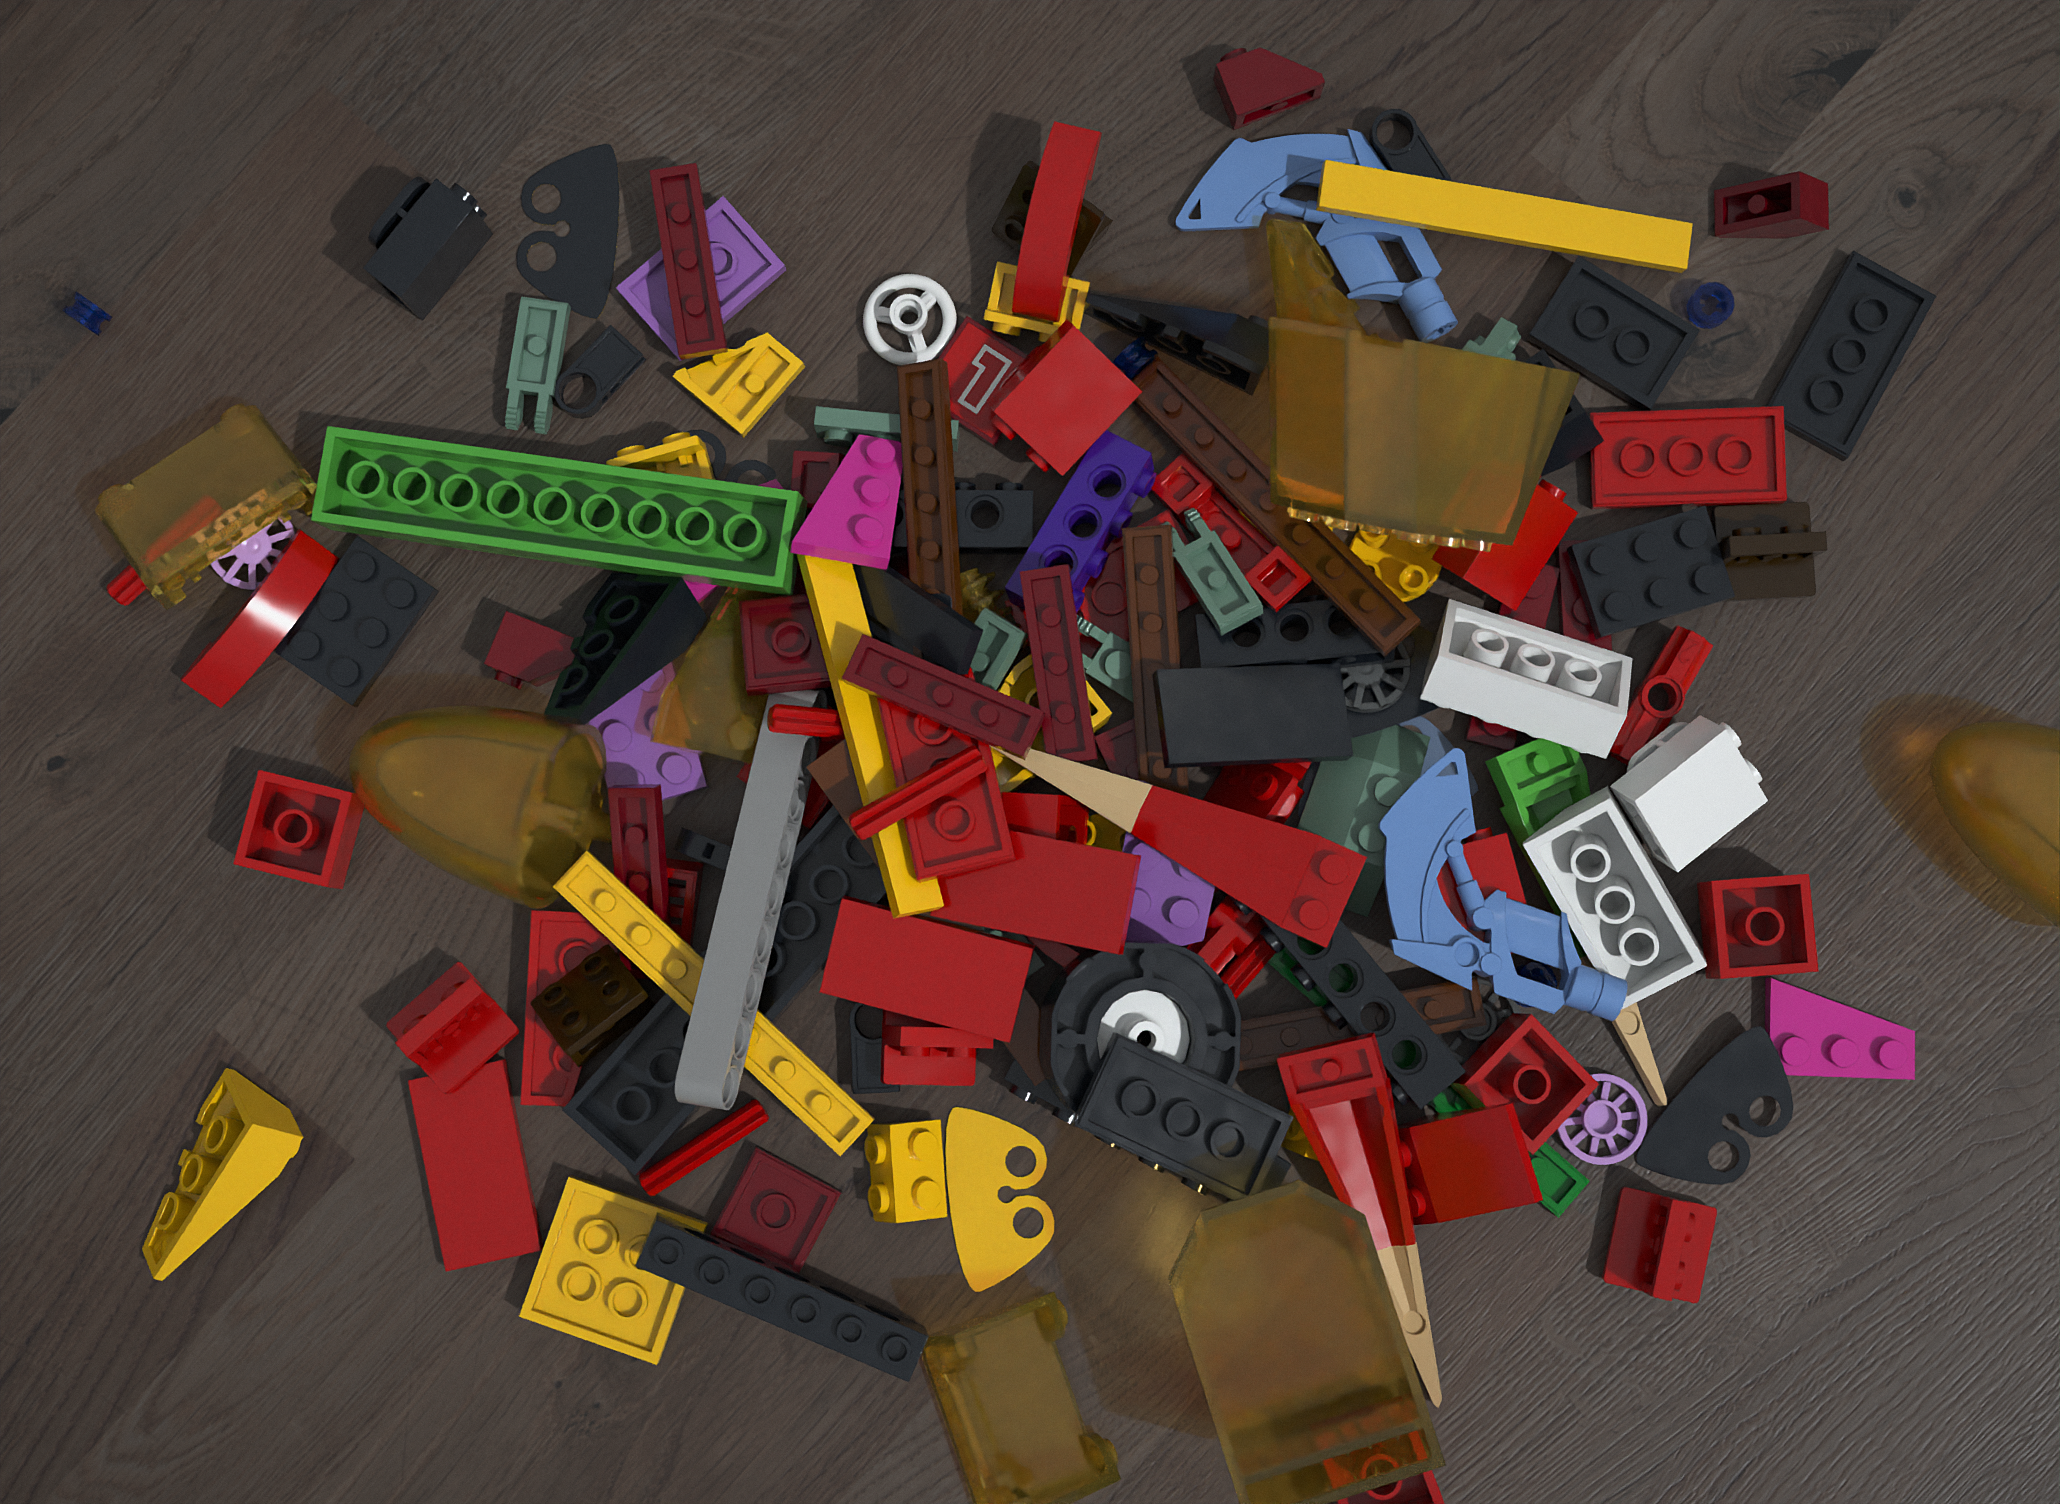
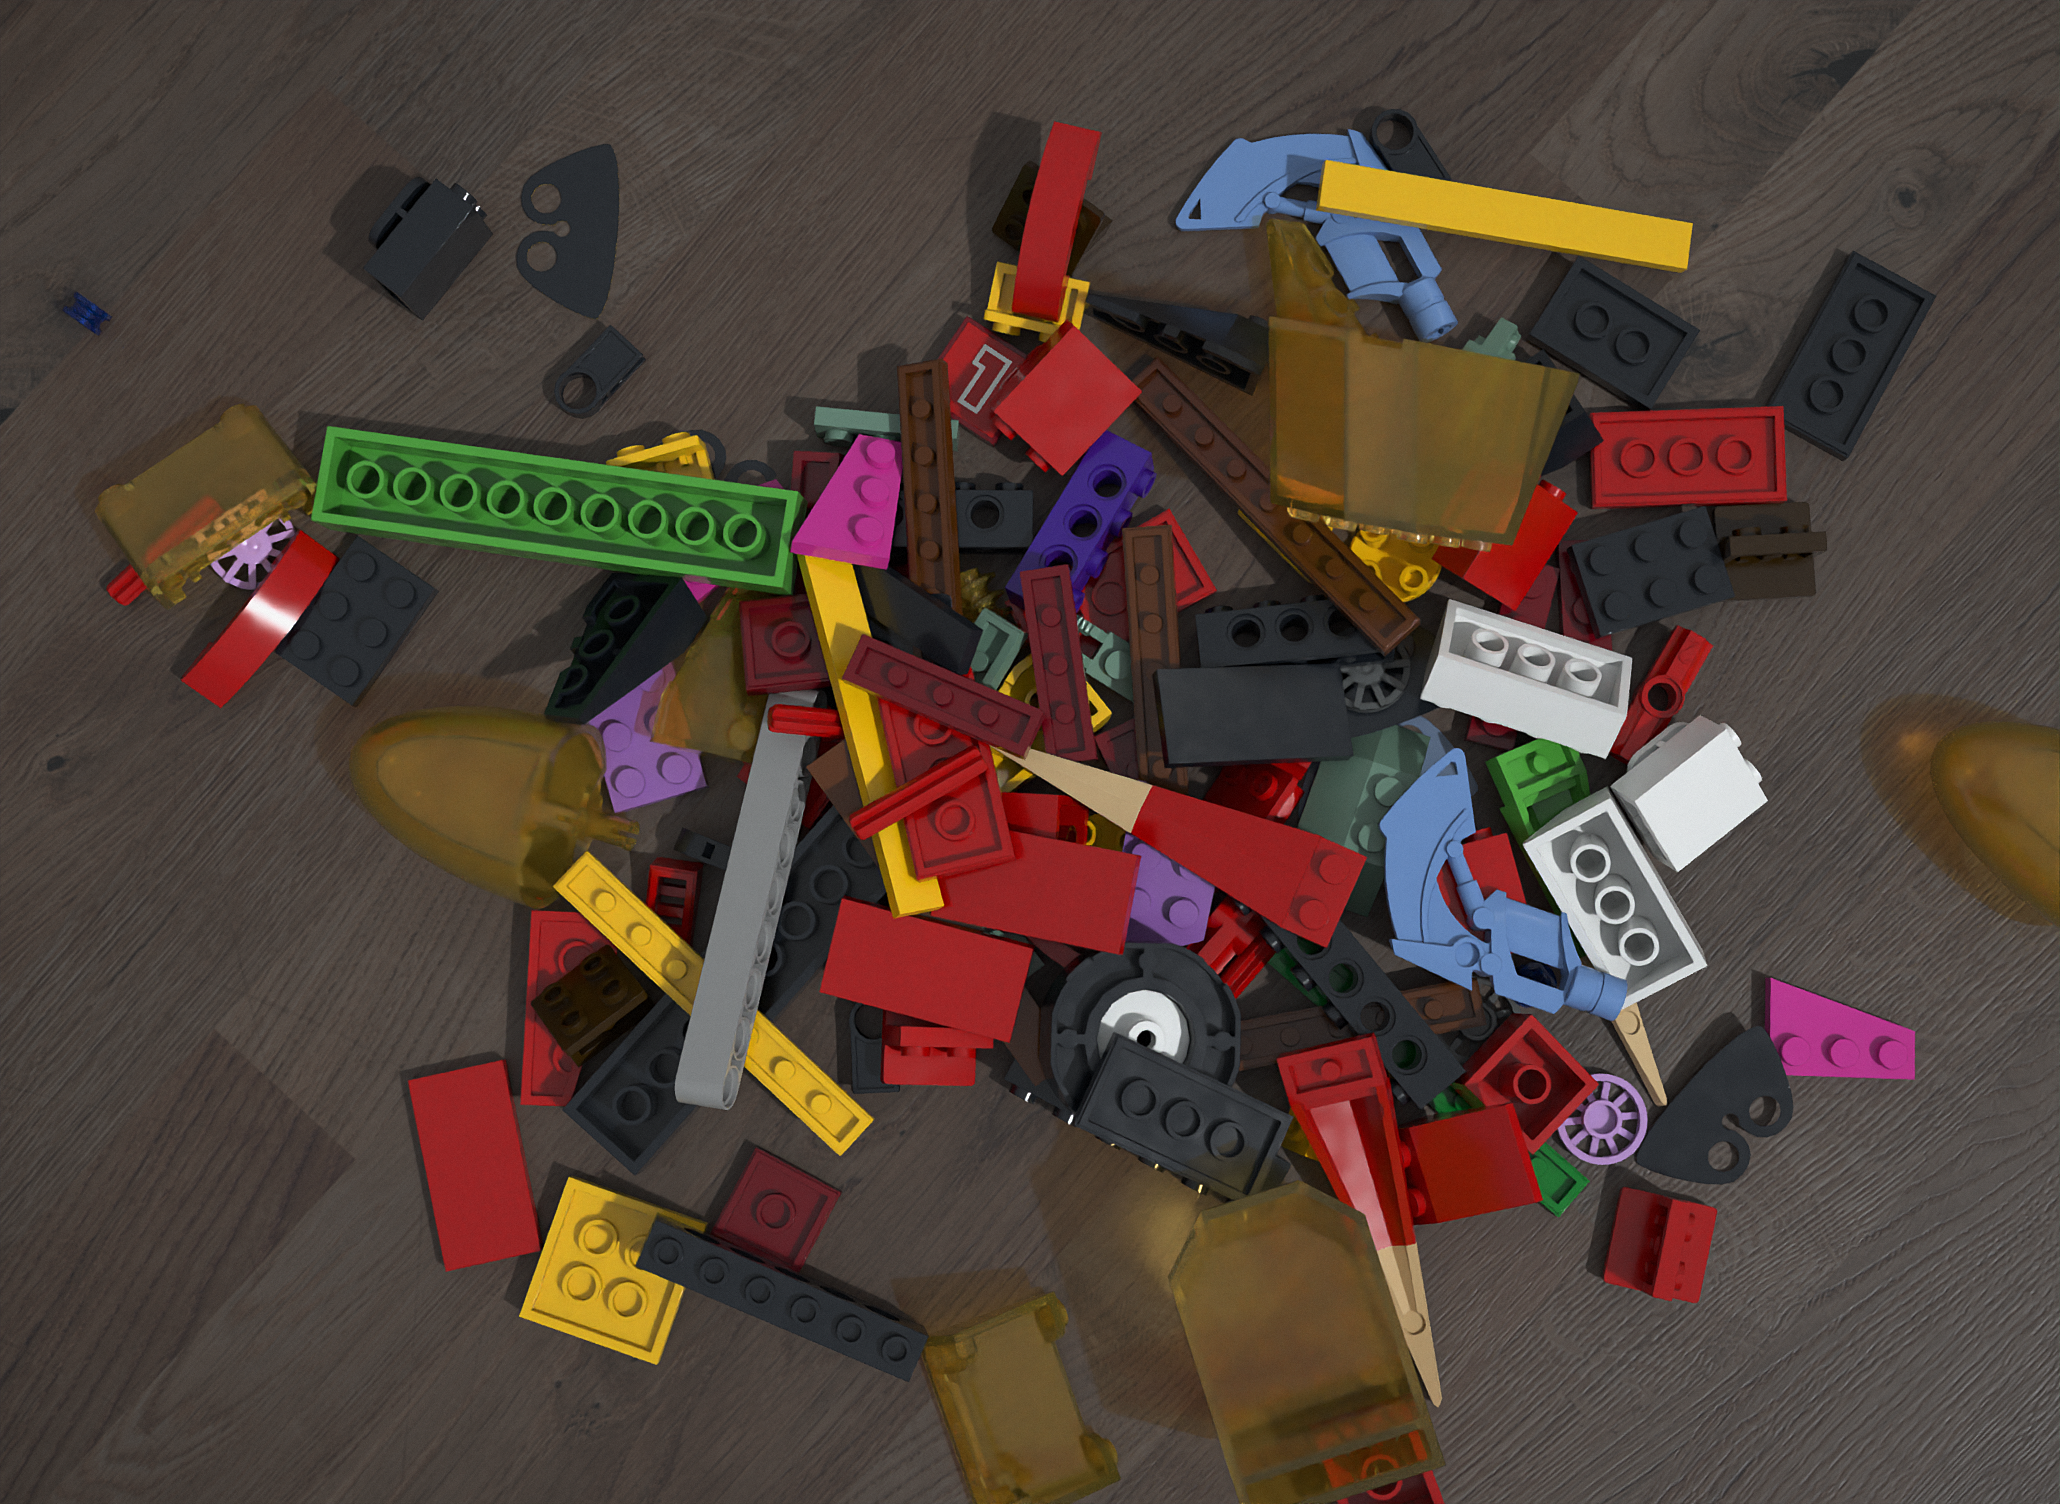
yellow wedge [142,1068,303,1281] -> none
red brick [233,770,367,889] -> none
red bracket [386,962,520,1094] -> none
dark red slope [484,611,574,690] -> none
sand green hinge [505,297,571,434] -> none
dark red plate [608,784,671,979] -> none
medium lavender plate [616,196,786,361] -> none
red axle [638,1099,769,1196] -> none
dark red plate [649,163,728,360] -> none
yellow wing [673,332,805,438] -> none
white piece [863,274,957,366] -> none
yellow bracket [864,1119,947,1223] -> none
yellow piece [945,1107,1054,1292] -> none
clear blue bush [1112,336,1159,380] -> none
red slope [1151,453,1312,612] -> none
sand green hinge [1161,508,1263,636] -> none
dark red slope [1213,47,1325,130] -> none
clear blue bush [1687,282,1735,329] -> none
red brick [1697,874,1819,979] -> none
dark red slope [1714,171,1829,239] -> none

